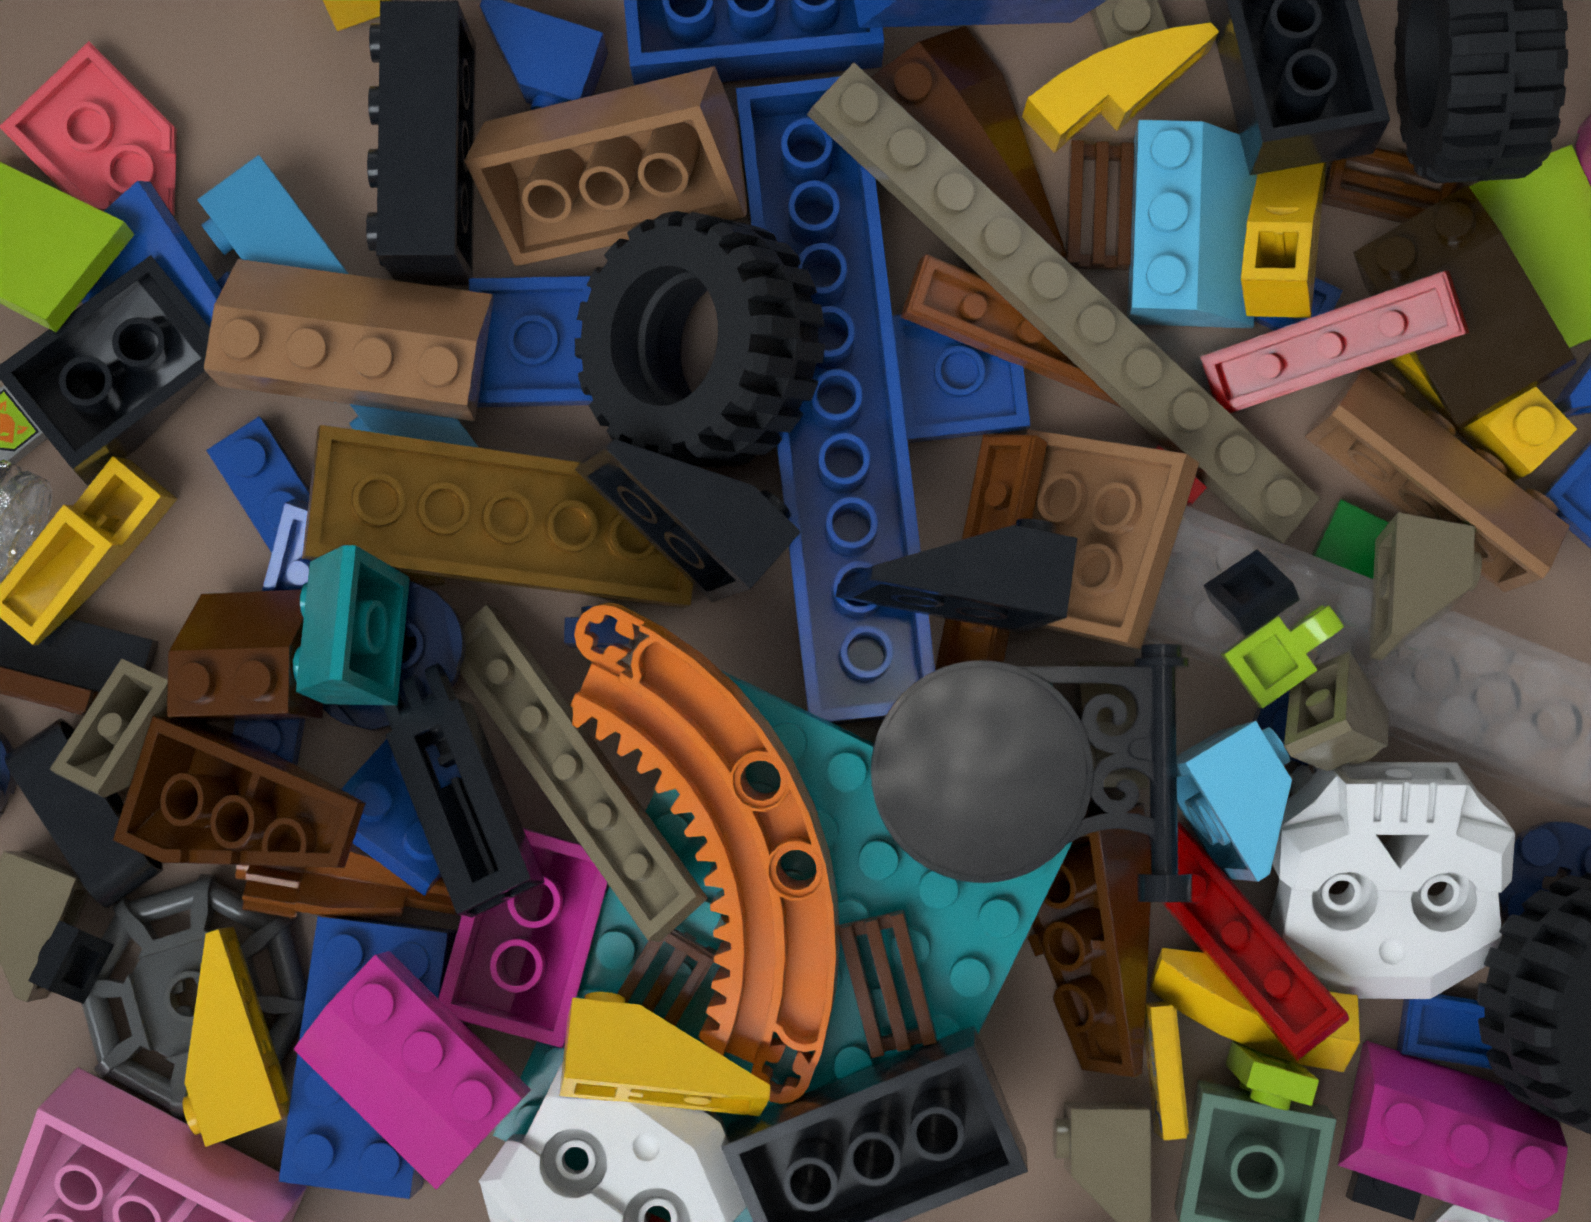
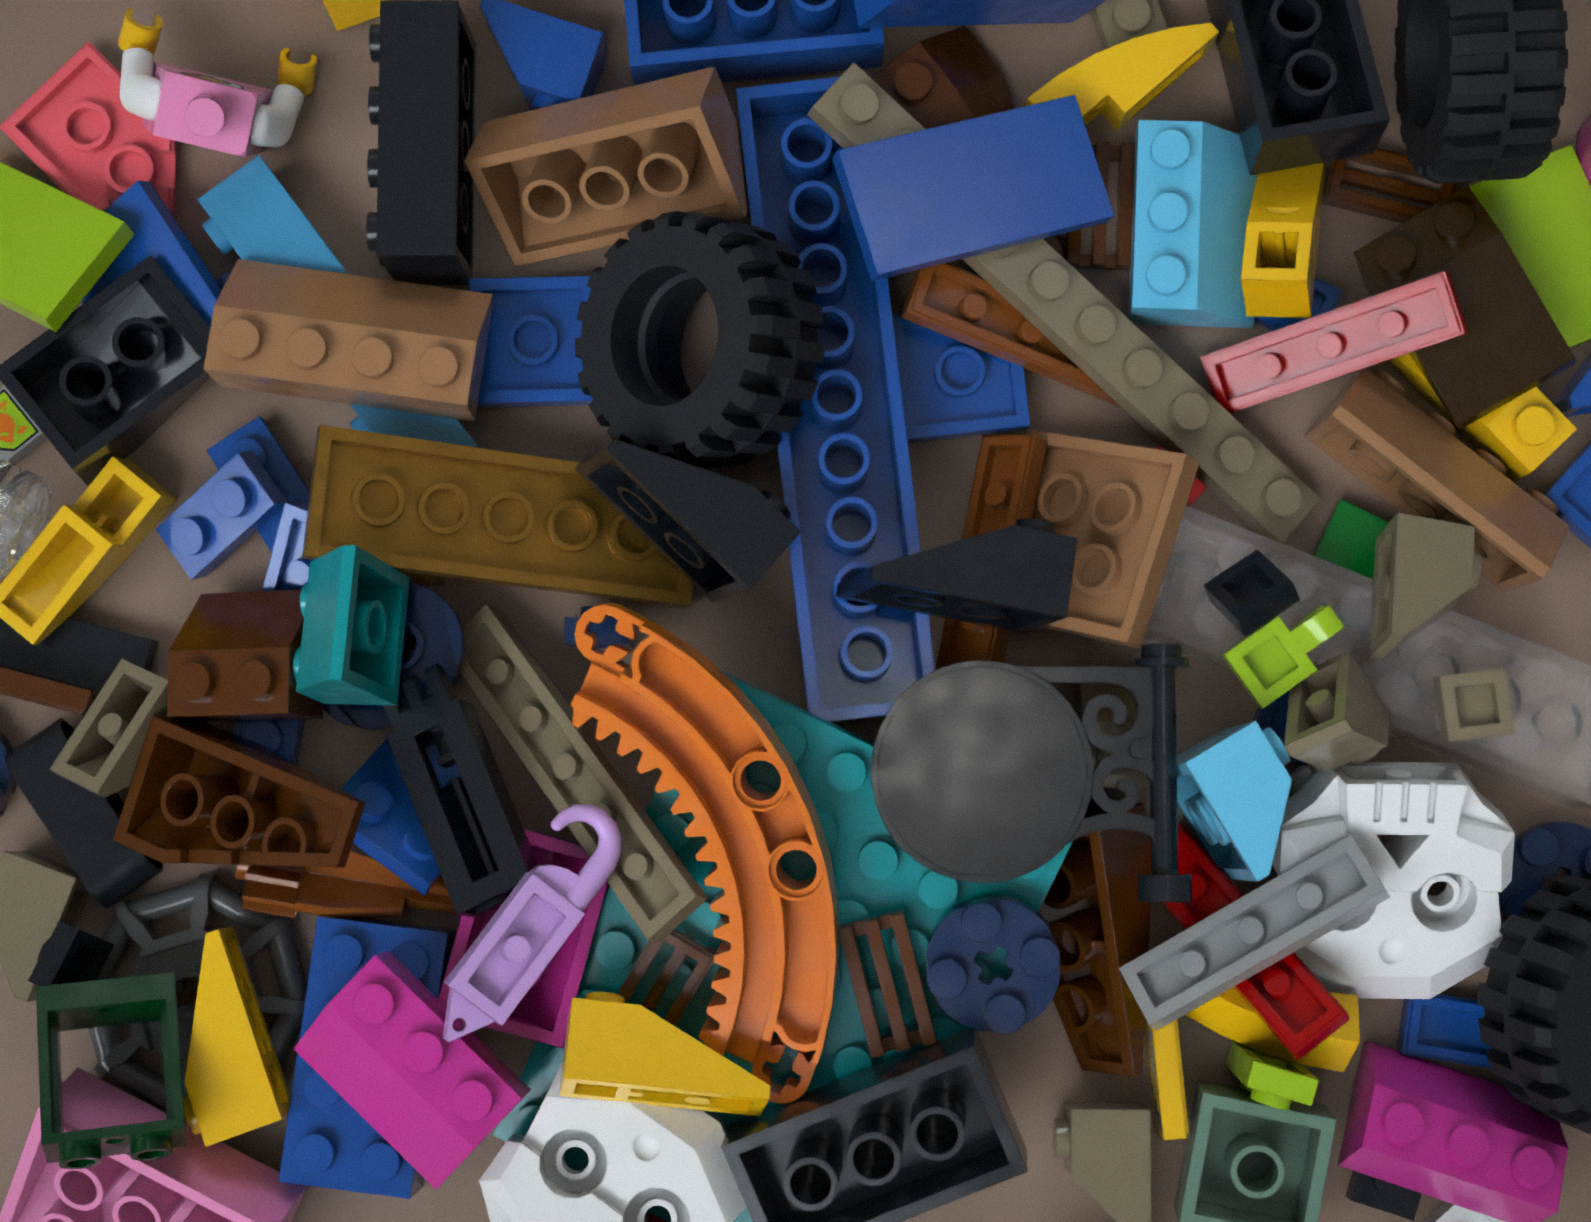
none -> dark green window [36,972,187,1169]
none -> torso [118,8,317,157]
none -> plate [156,451,288,580]
none -> lavender plate [443,804,622,1042]
none -> blue tile [832,95,1114,281]
none -> dark blue plate [926,895,1060,1034]
none -> light grey plate [1119,834,1390,1031]
none -> dark tan plate [1433,668,1515,743]

